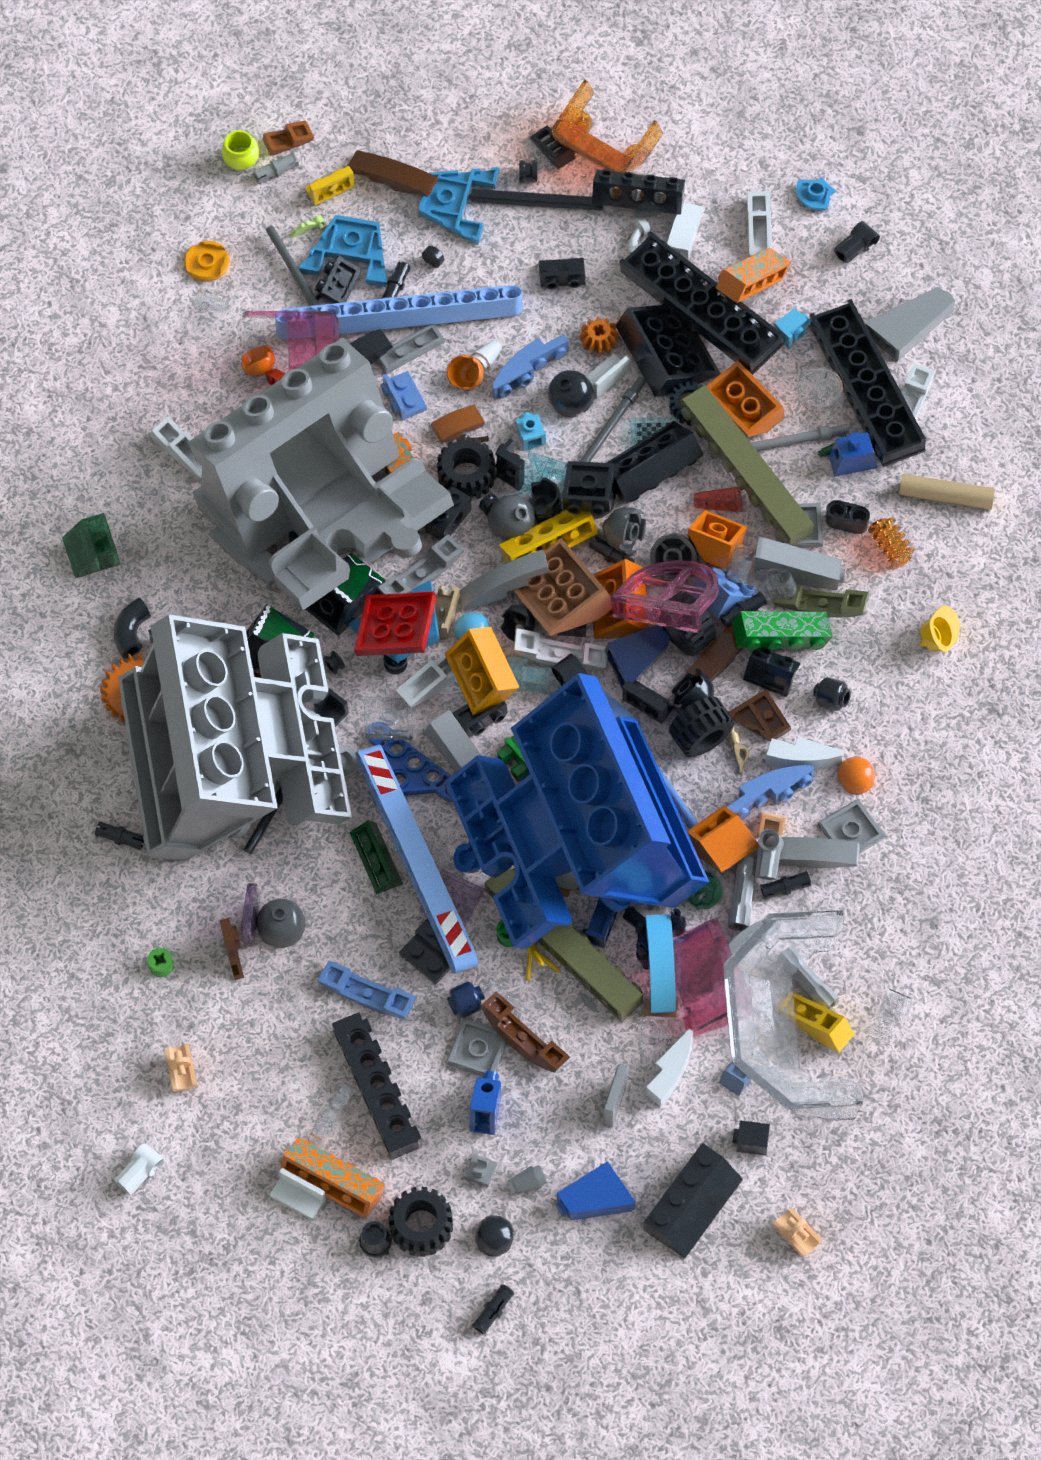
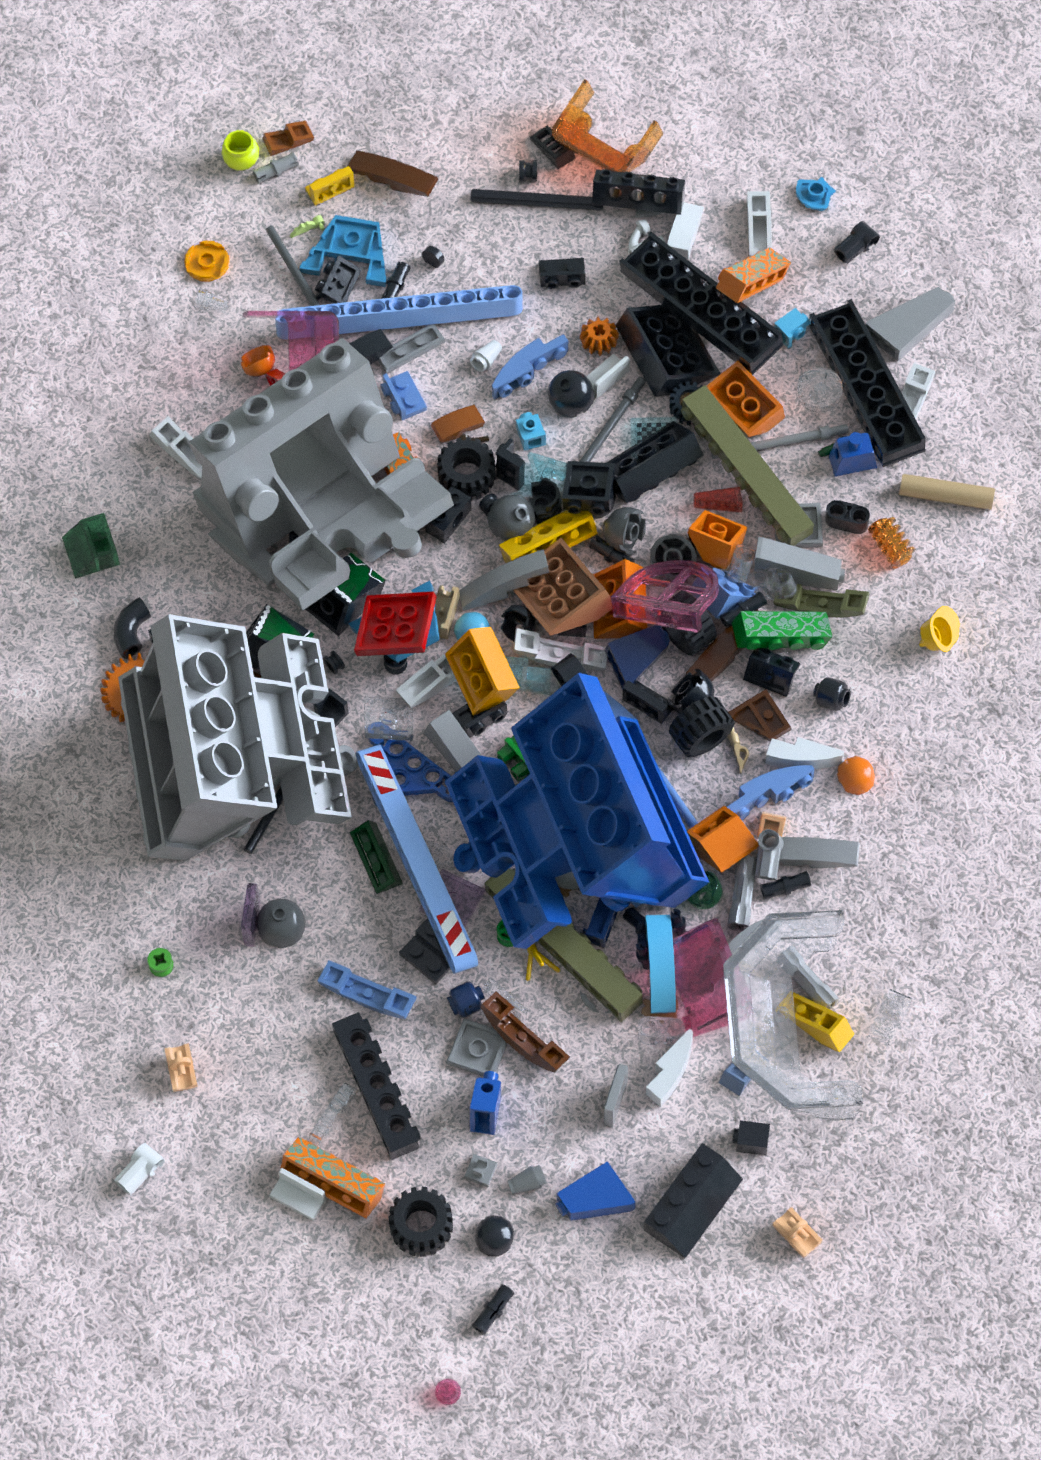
black pin [95,821,144,850] -> none
reddish brown wing [219,918,244,980] -> none
black piece [359,1221,392,1258] -> none
light grey slope [378,535,464,594] -> none
dark azure wing [418,167,500,245] -> none
orange hair [446,355,484,391] -> none
light grey tile [818,799,886,854] -> none
none -> clear pink plate [435,1379,461,1405]

